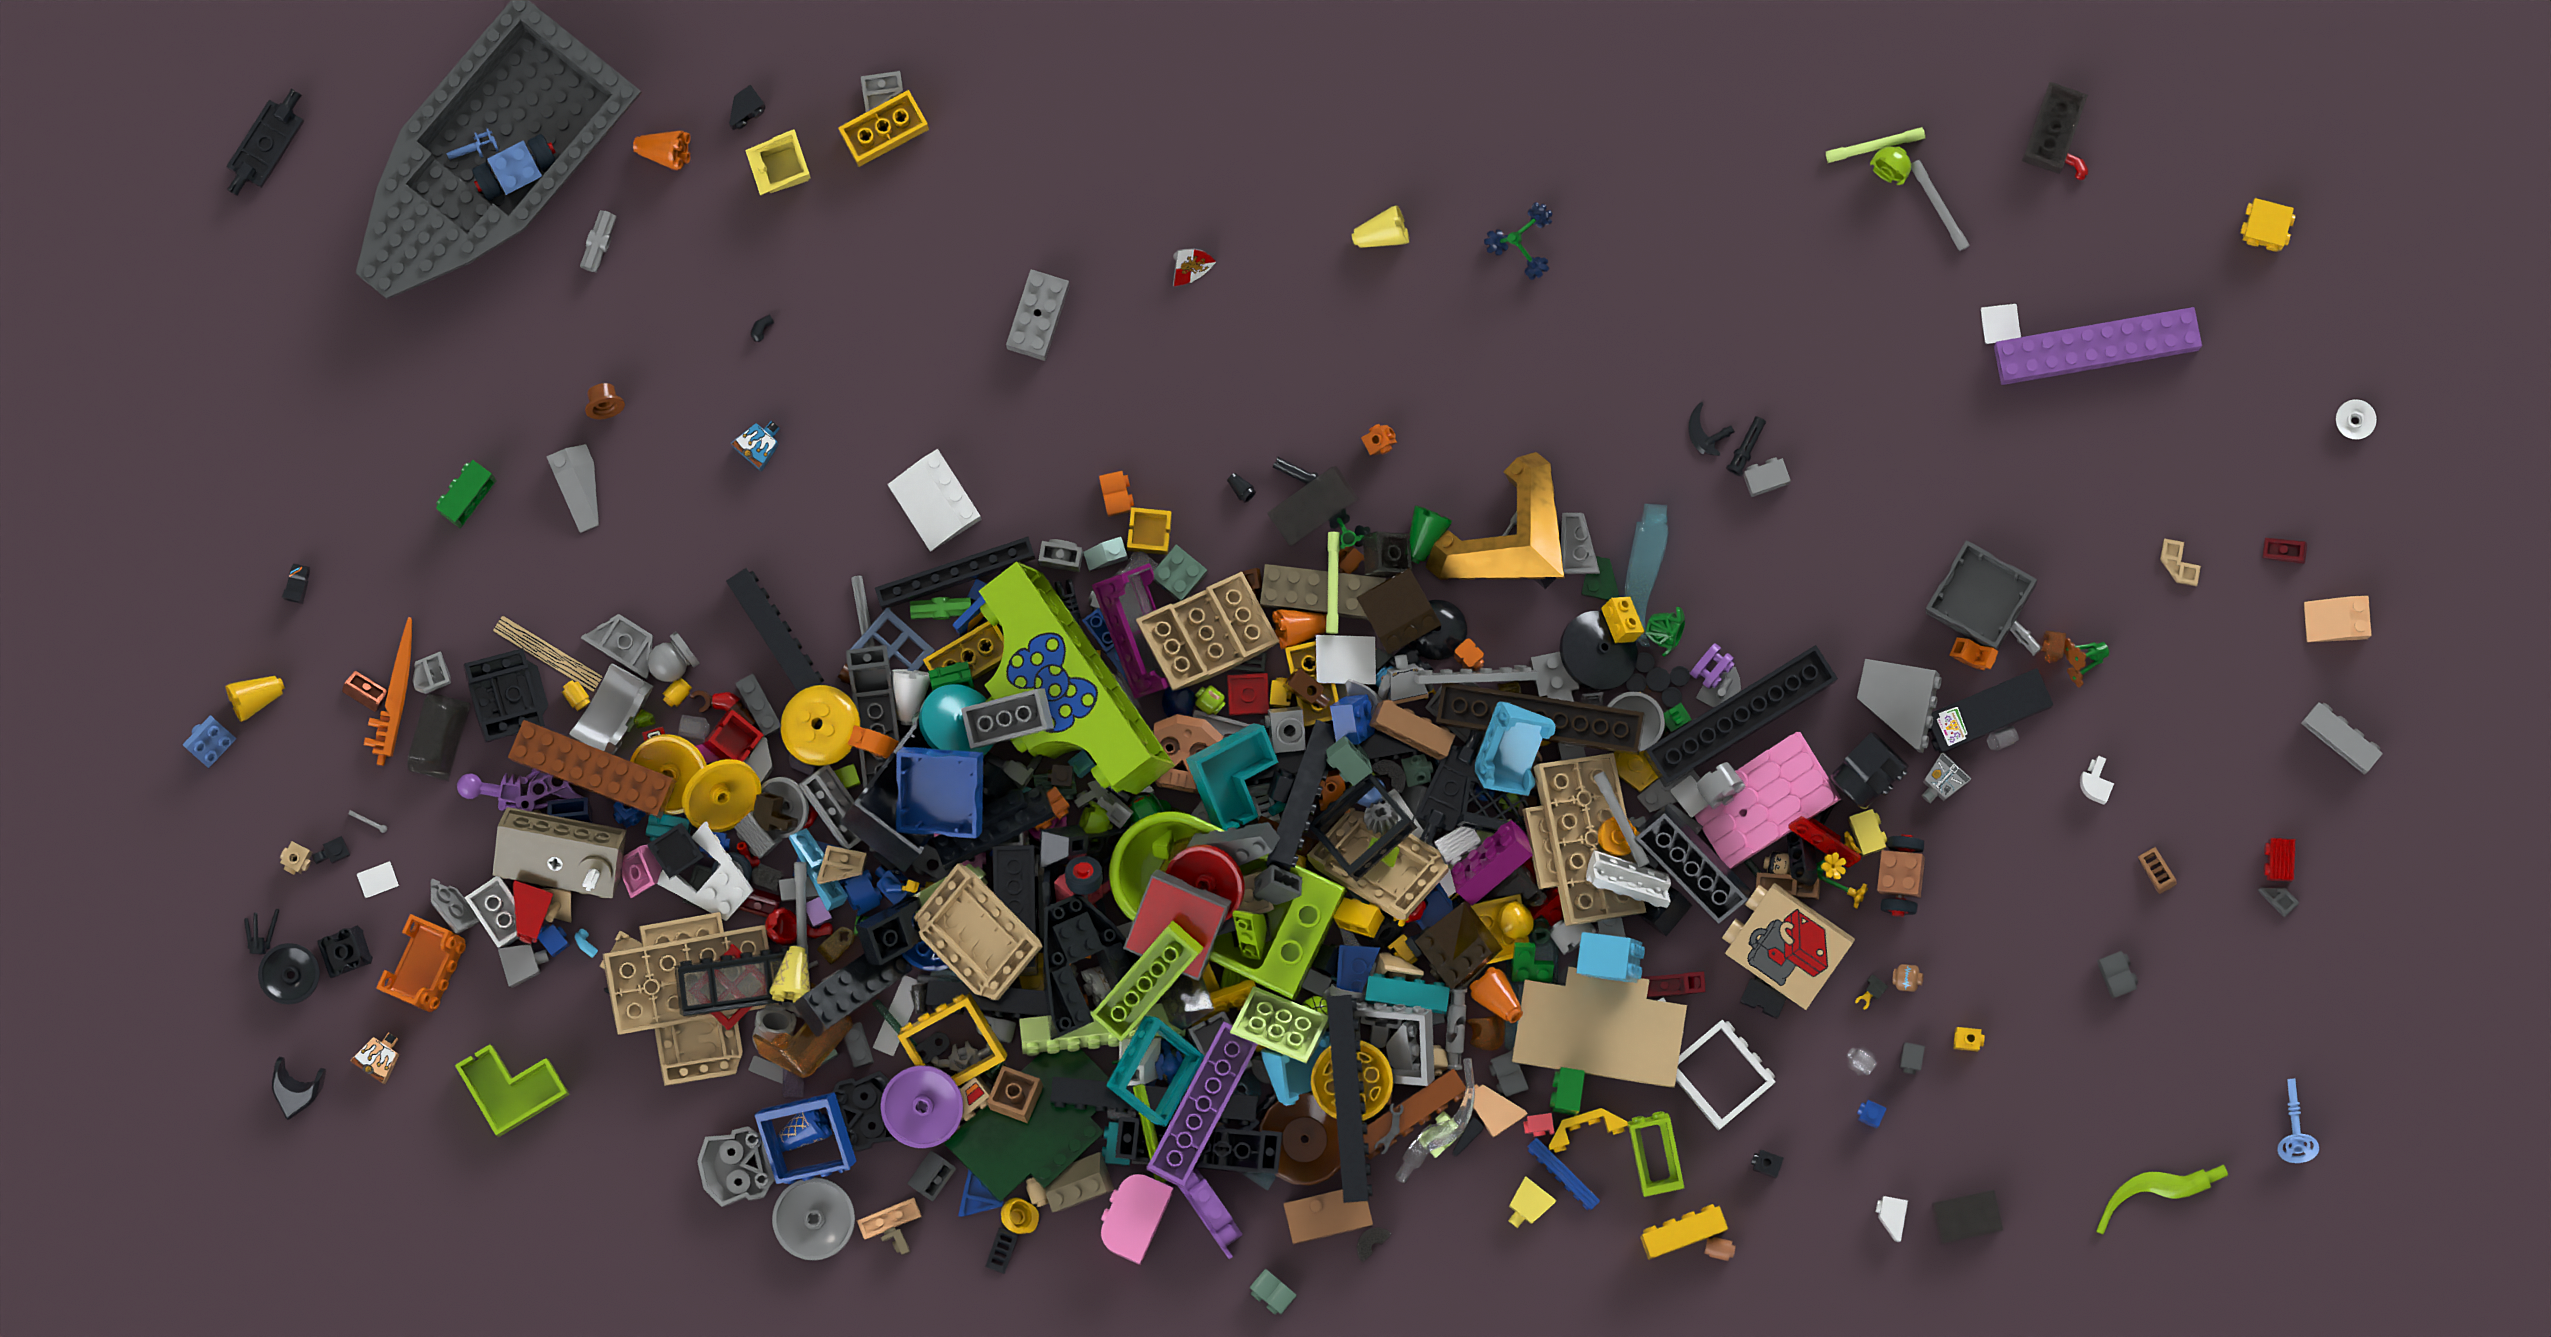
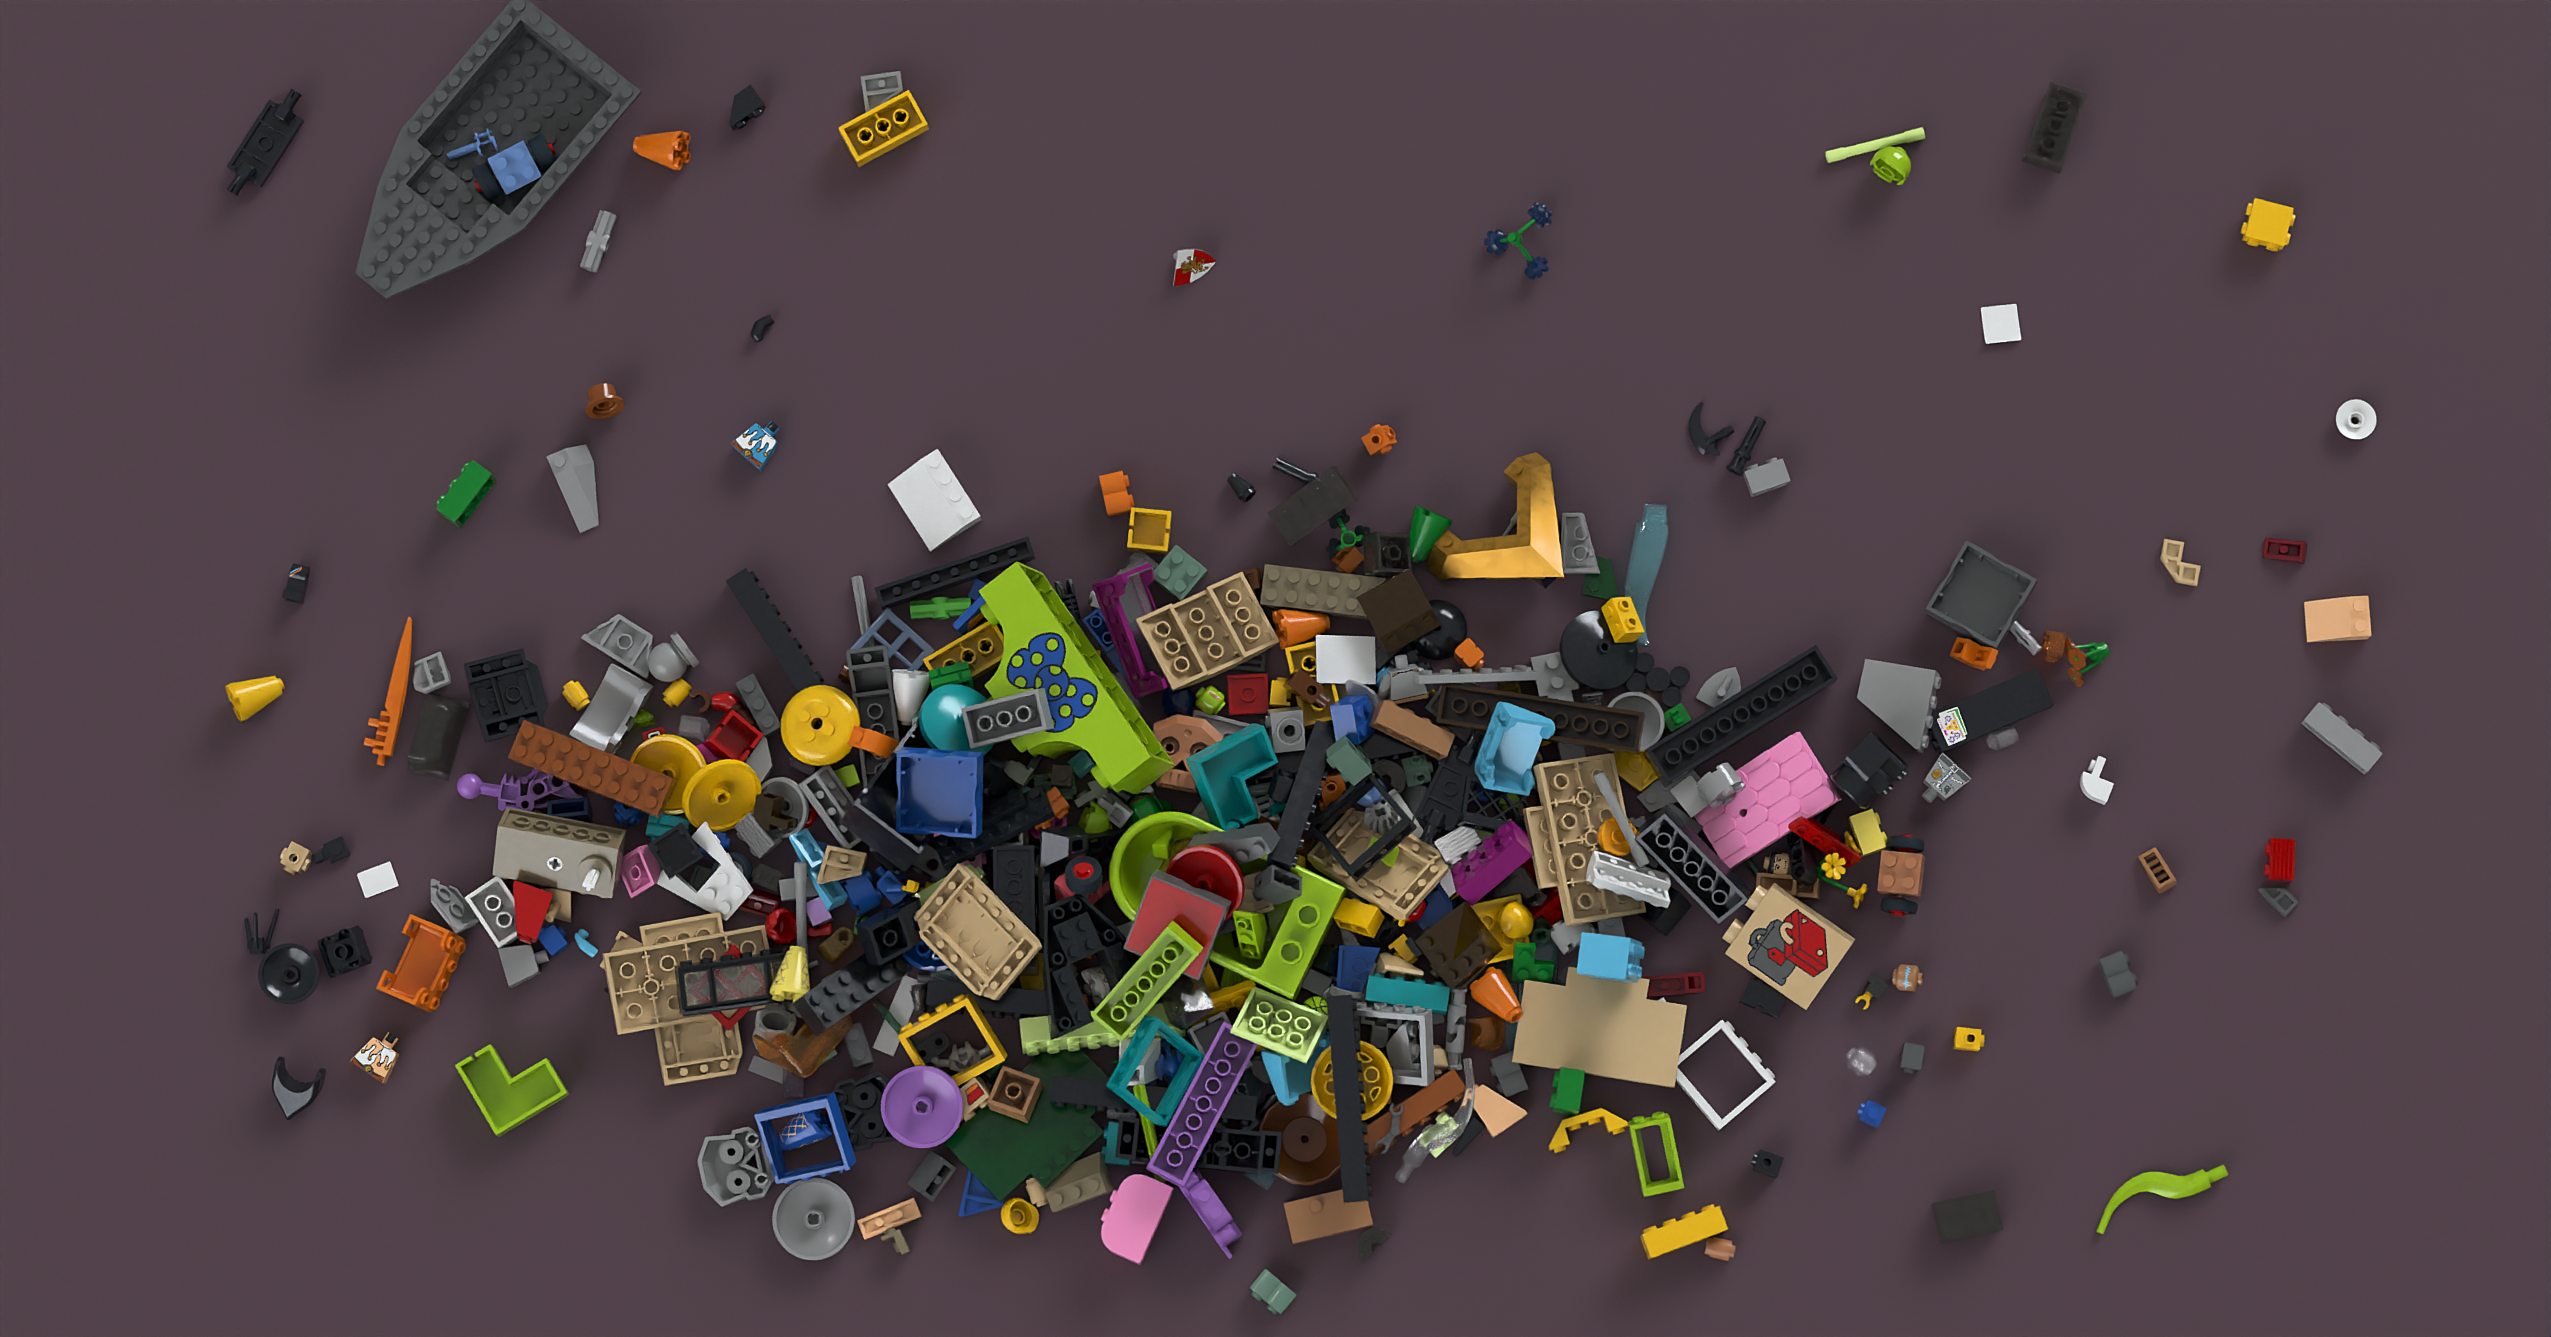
medium blue plate [183,715,237,768] -> none
copper slope [342,671,388,712] -> none
light grey hinge [348,810,387,833] -> none
tan sticker [493,616,602,691] -> none
red arm [736,842,761,869] -> none
light yellow piece [745,129,811,196] -> none
light grey piece [976,1016,1016,1043] -> none
black slope [985,1228,1019,1274] -> none
light grey brick [1006,269,1070,361] -> none
light grey brick [1038,539,1083,573] -> none
light aqua slope [1083,537,1128,572] -> none
yellowish green piece [1326,532,1340,634] -> none
light yellow cone [1351,205,1409,248] -> none
light yellow torso [1508,1177,1556,1228] -> none
coral brick [1523,1113,1554,1137] -> none
blue piece [1527,1137,1600,1210] -> none
green piece [1645,607,1685,657] -> none
medium lavender brick [1690,643,1735,689] -> none
white slope [1876,1196,1908,1242] -> none
light grey piece [1911,160,1970,252] -> none
medium lavender brick [1994,307,2202,385] -> none
red arm [2064,153,2088,180] -> none
light blue dish [2277,1078,2319,1163] -> none

